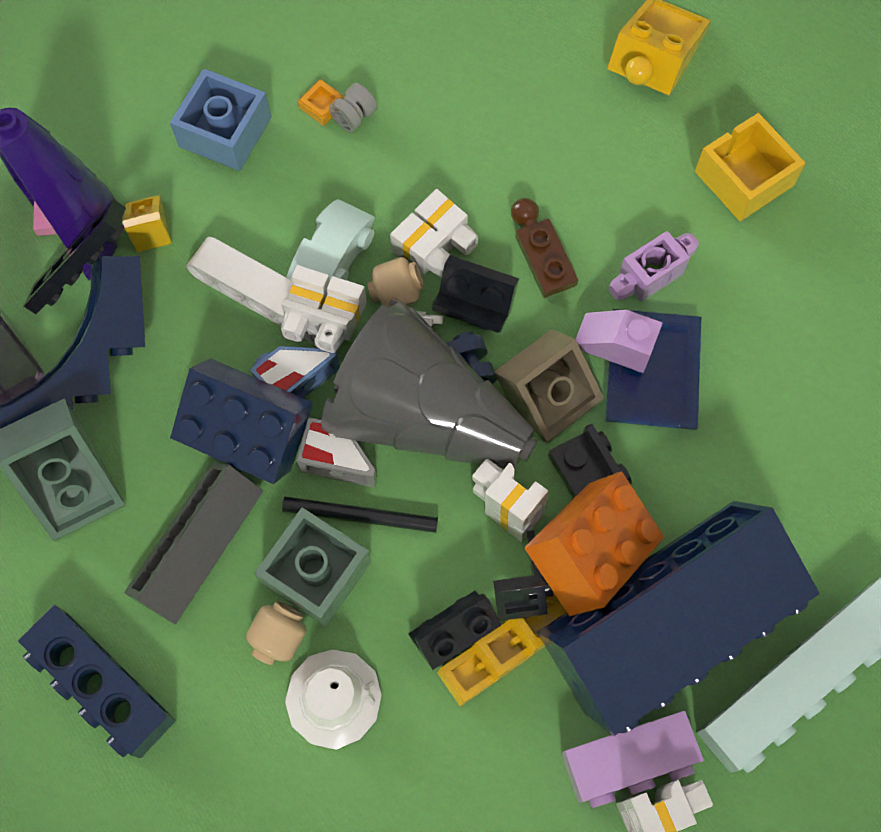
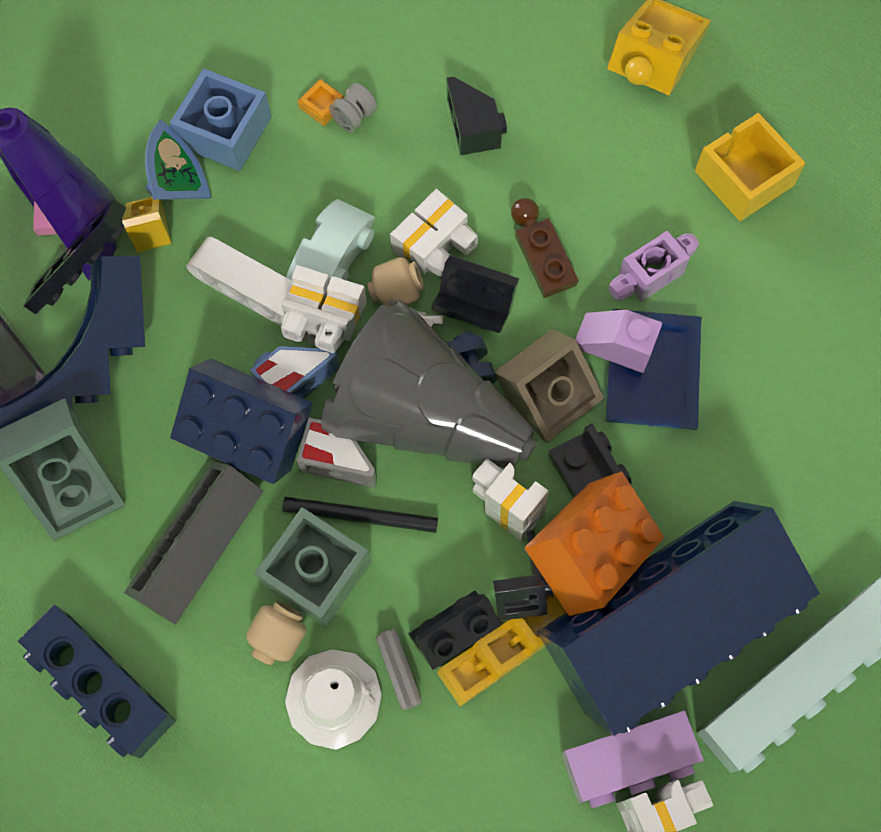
none -> shield [145,119,211,200]
none -> light grey axle [376,629,422,710]
none -> black slope [447,76,507,156]

